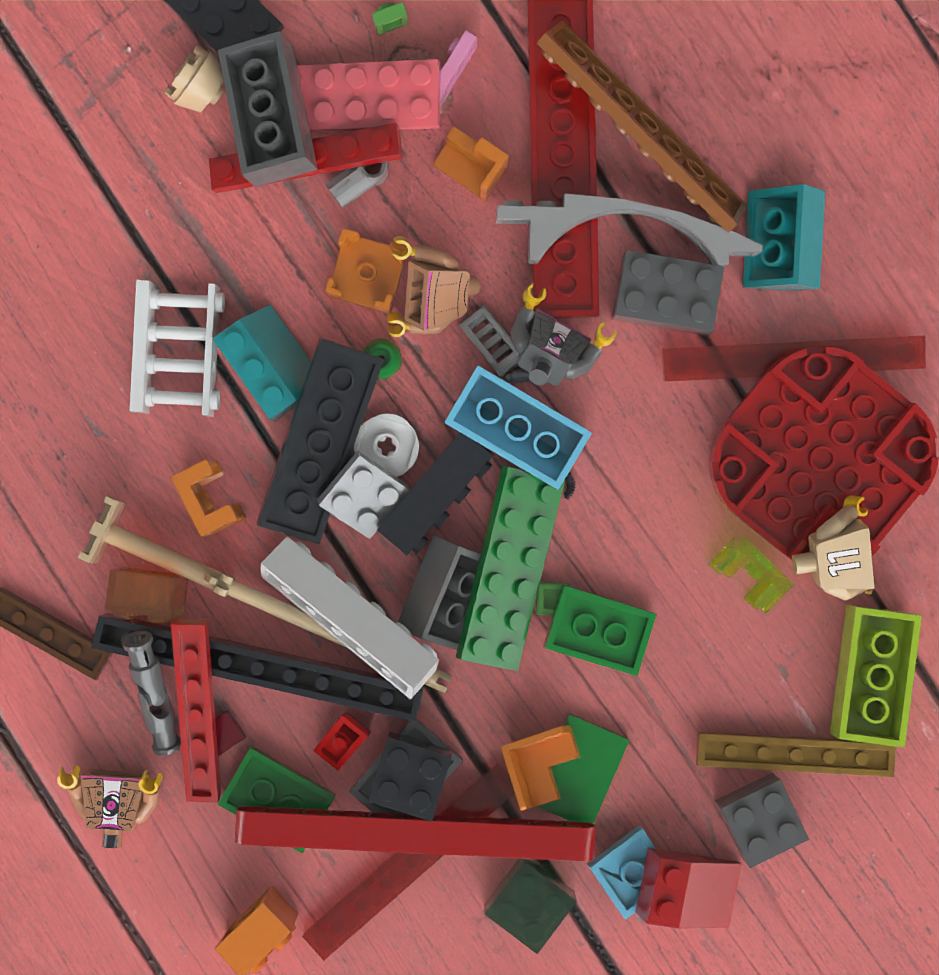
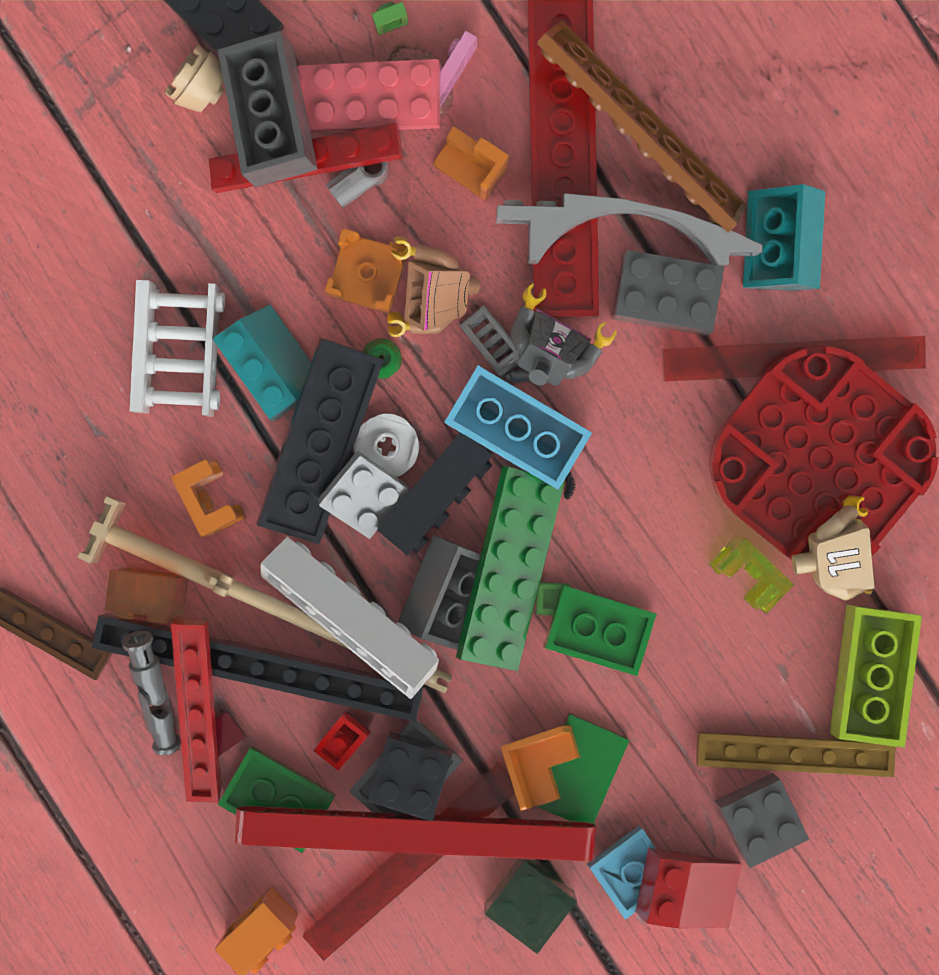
torso [57,765,163,848] -> none

